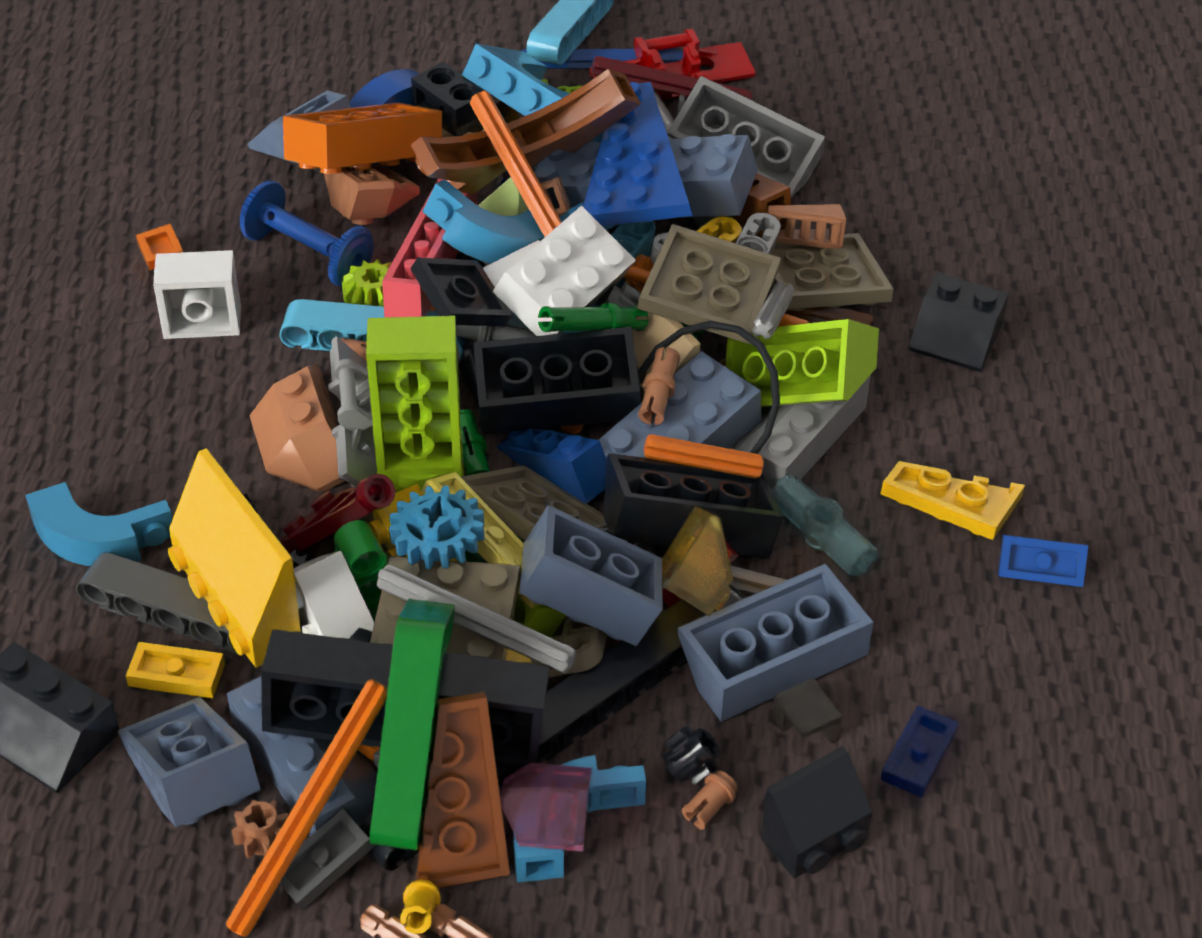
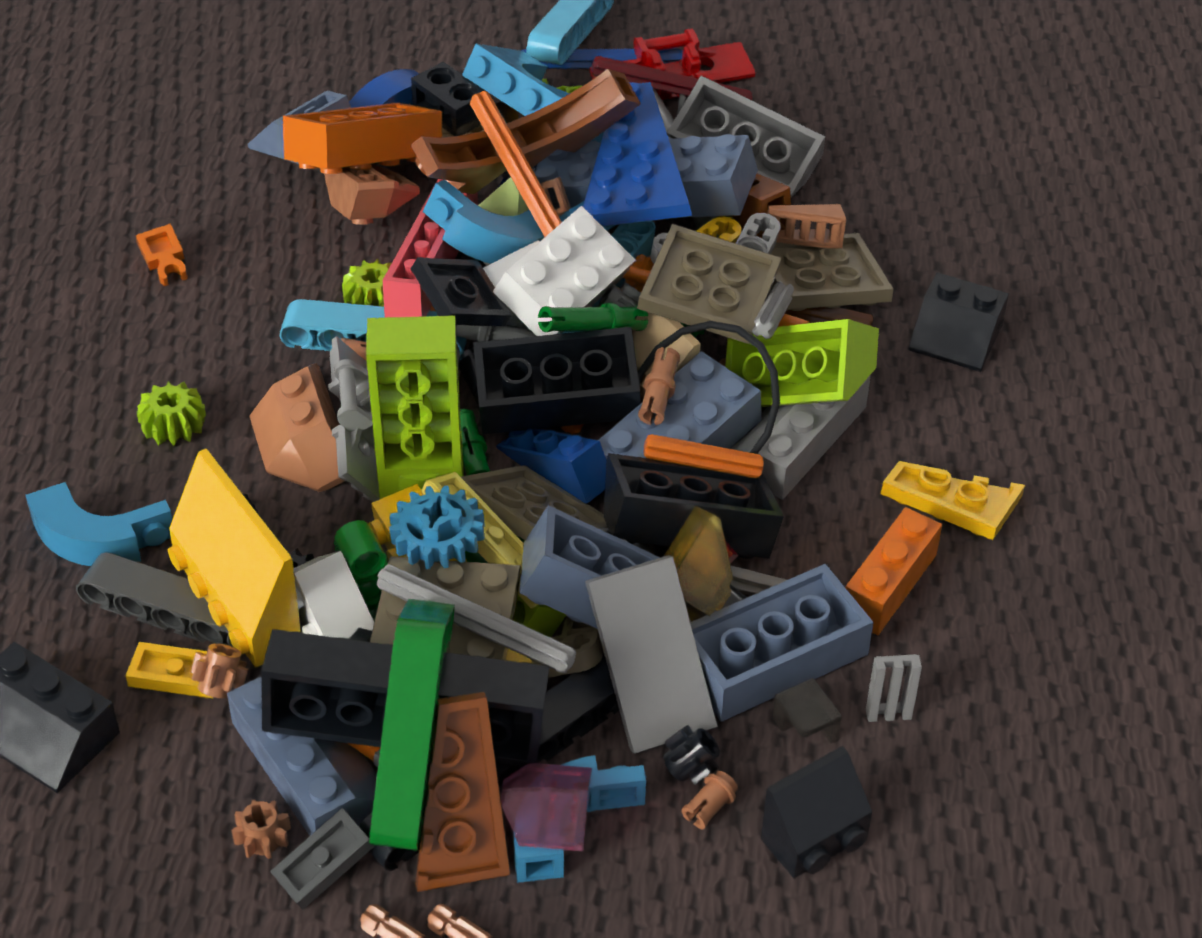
sand blue slope [117,697,261,827] -> none
white brick [153,250,241,339] -> none
orange axle [226,679,388,937] -> none
blue hose [240,181,374,287] -> none
dark red plate [279,474,395,554] -> none
yellow pin [400,879,441,934] -> none
clear light blue piece [771,474,878,577] -> none
clear blue plate [880,705,959,798] -> none
blue plate [998,534,1088,587] -> none
none -> lime gear [137,381,206,447]
none -> nougat gear [191,644,249,698]
none -> light grey tile [585,555,717,754]
none -> orange brick [845,507,942,635]
none -> light grey tile [866,654,922,722]

